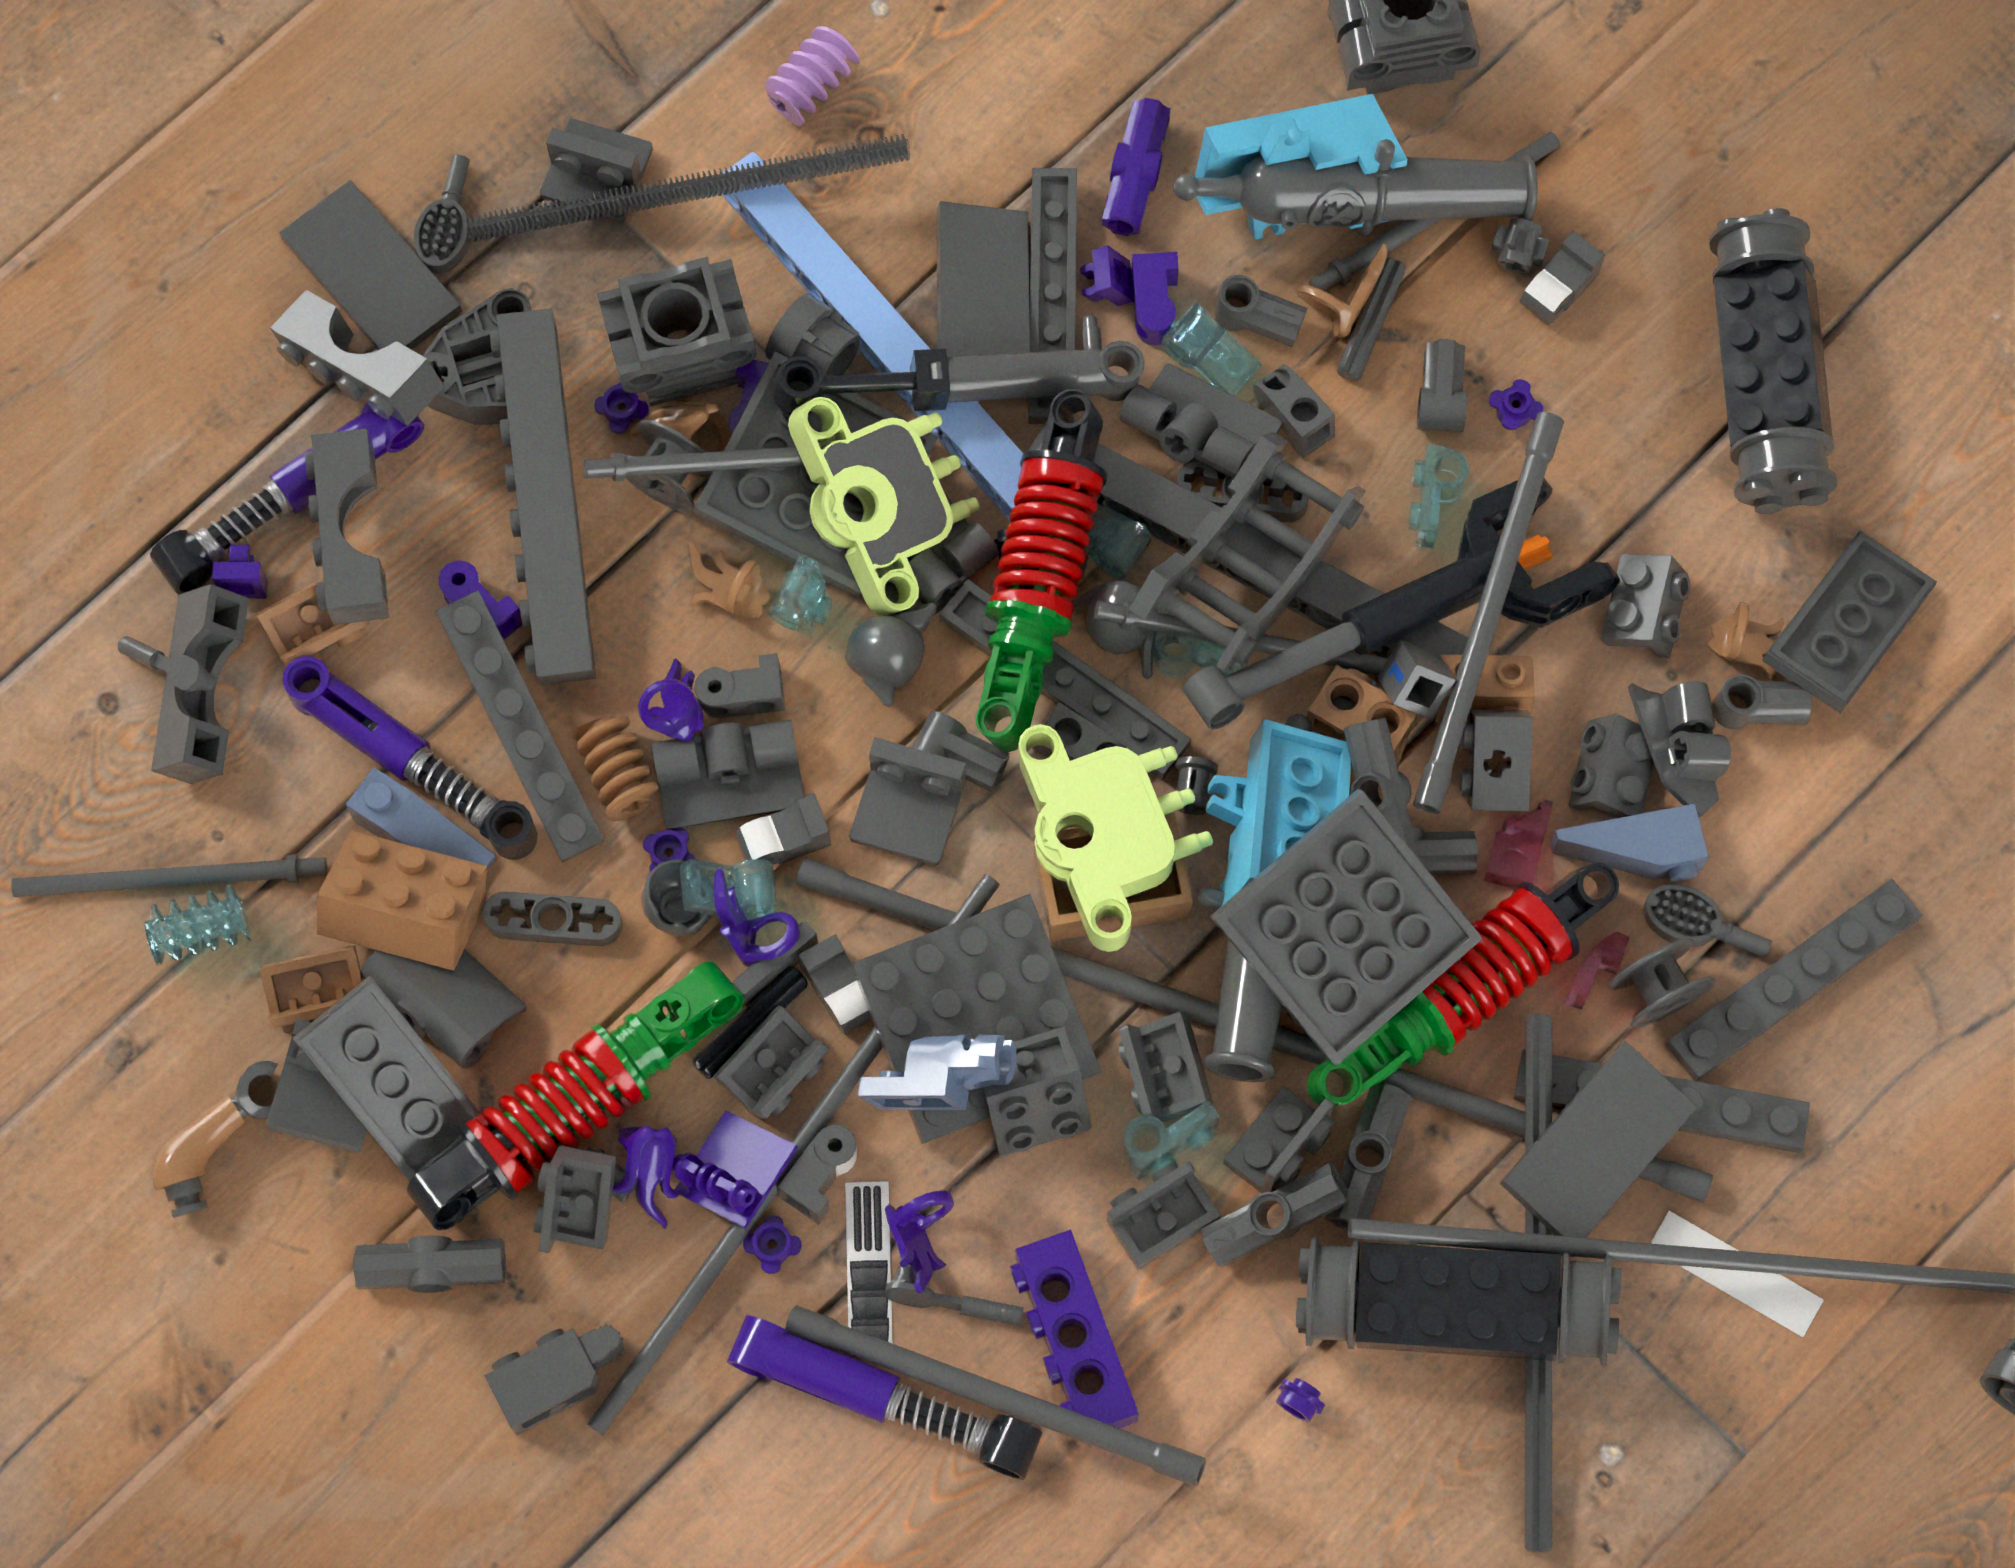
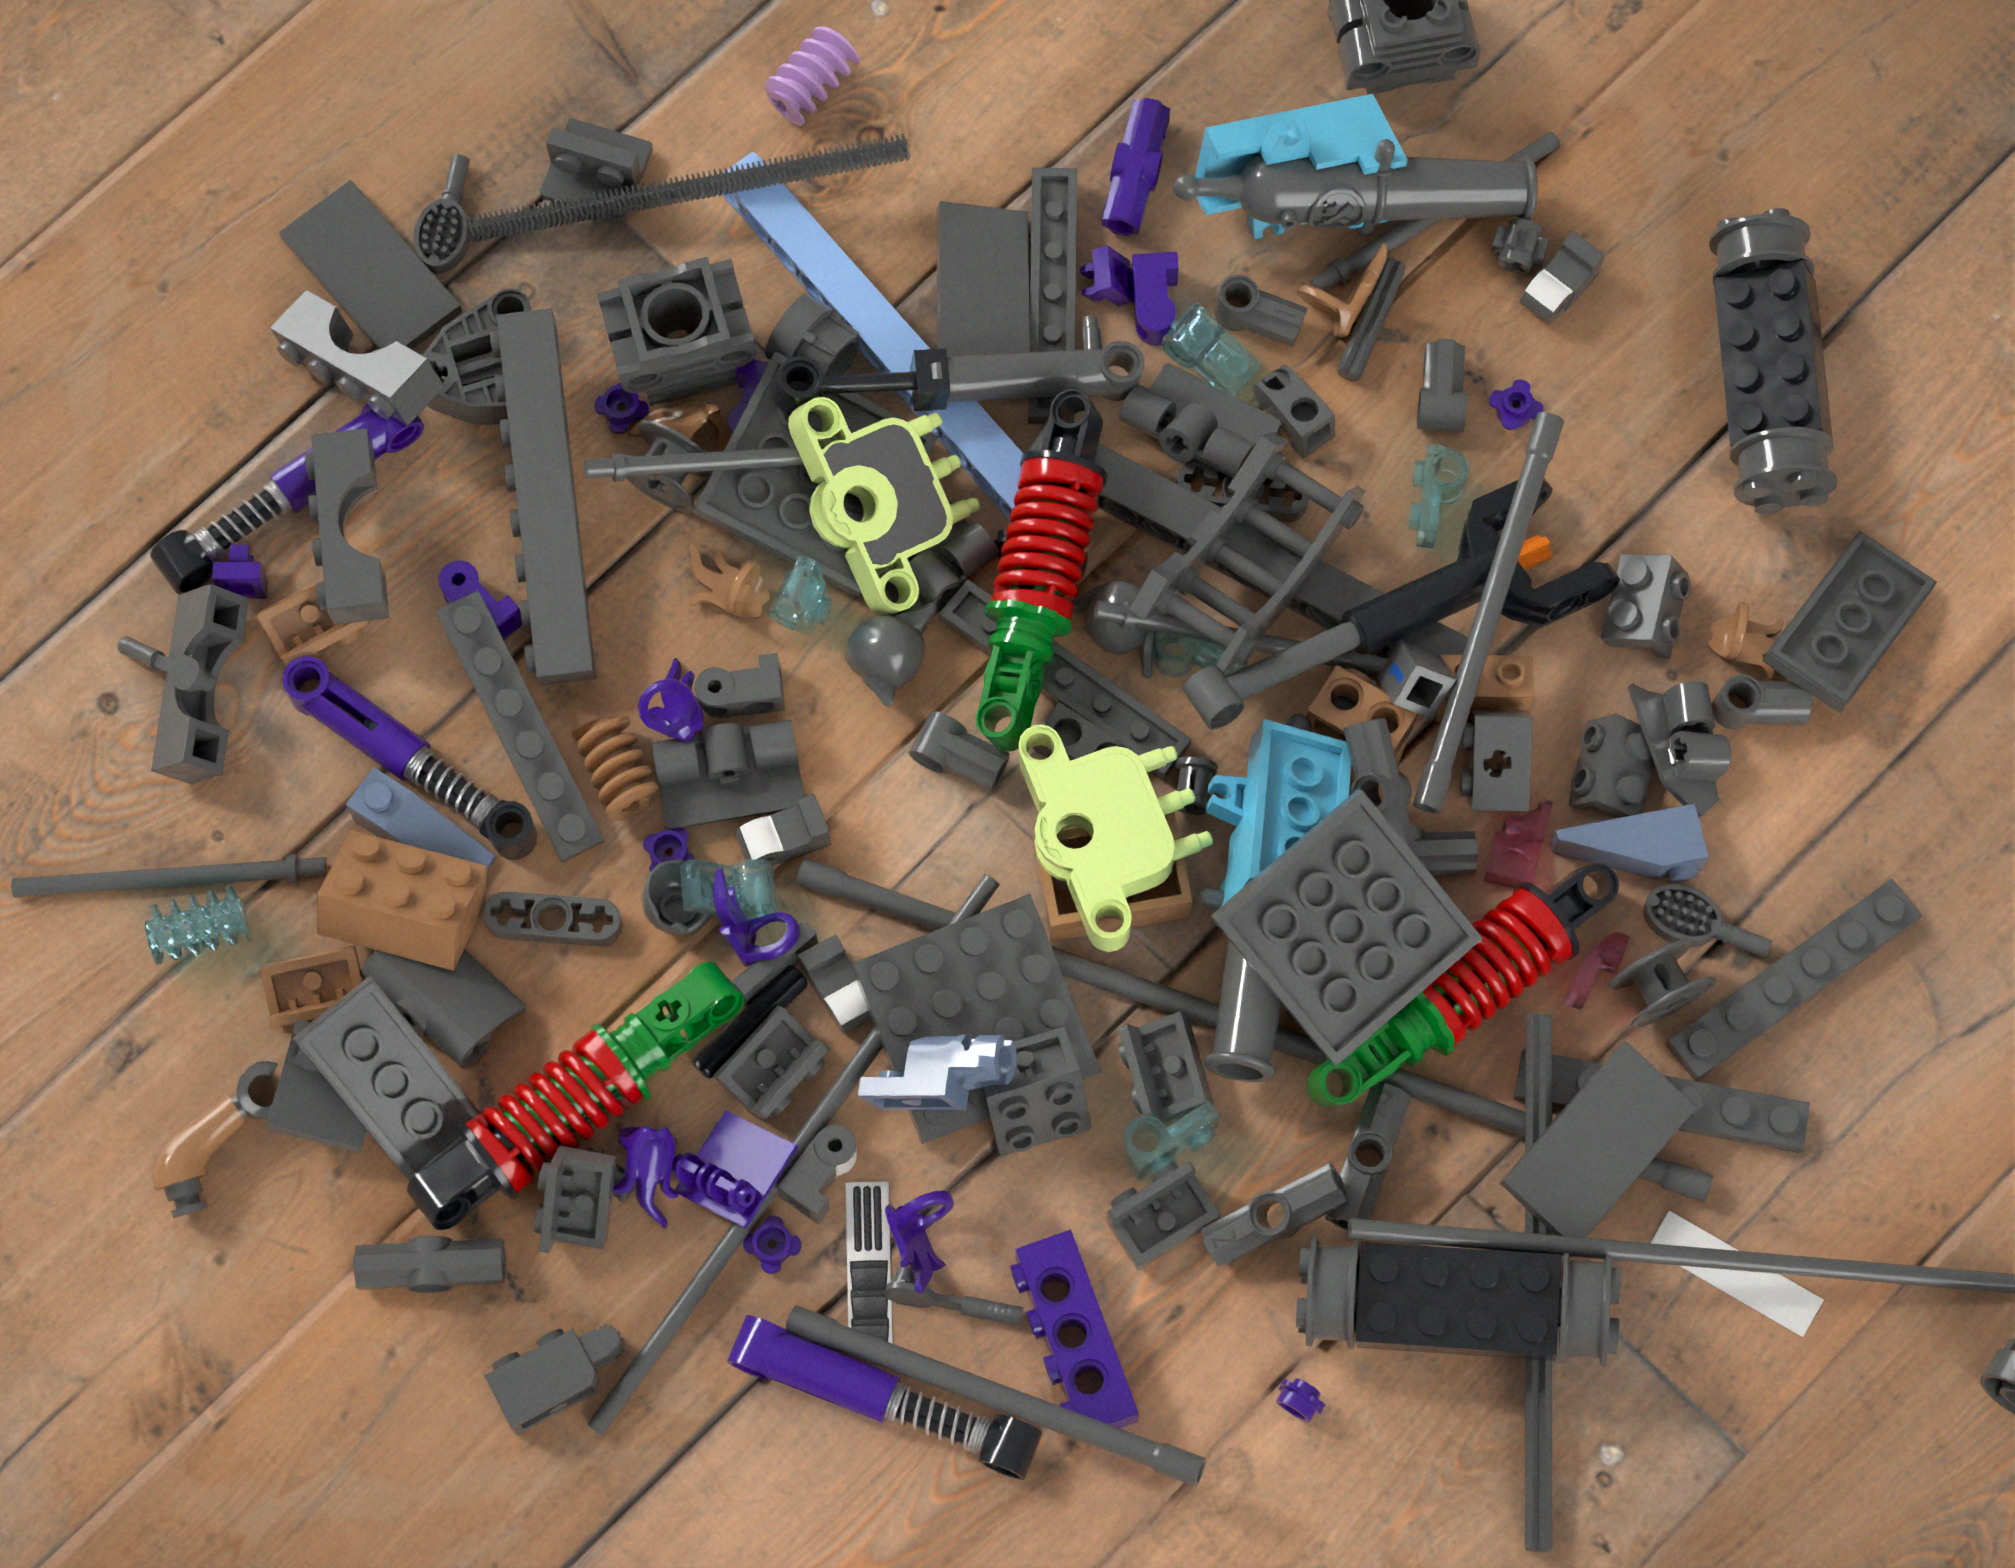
dark grey bracket [849,737,966,866] -> none
clear light blue plate [1083,504,1151,579] -> none
dark grey bracket [1223,1086,1335,1193] -> none

